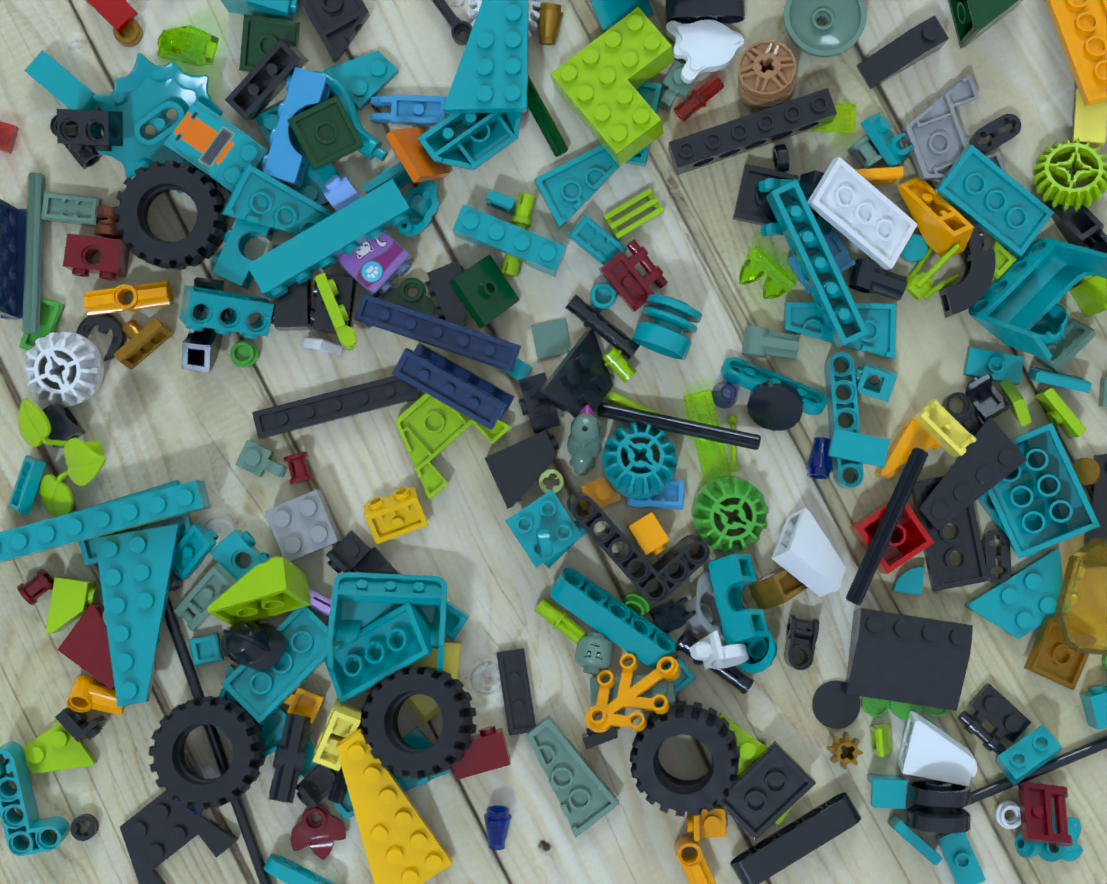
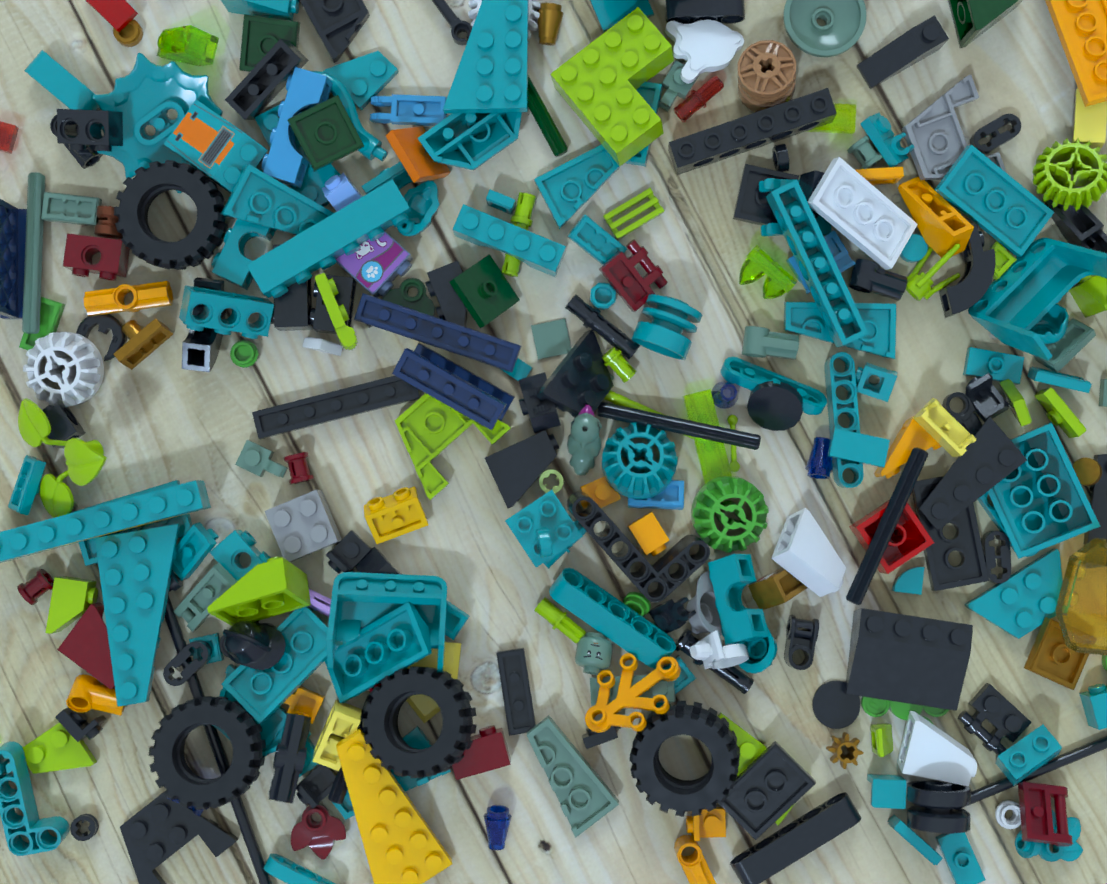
none -> black beam [163,640,212,686]

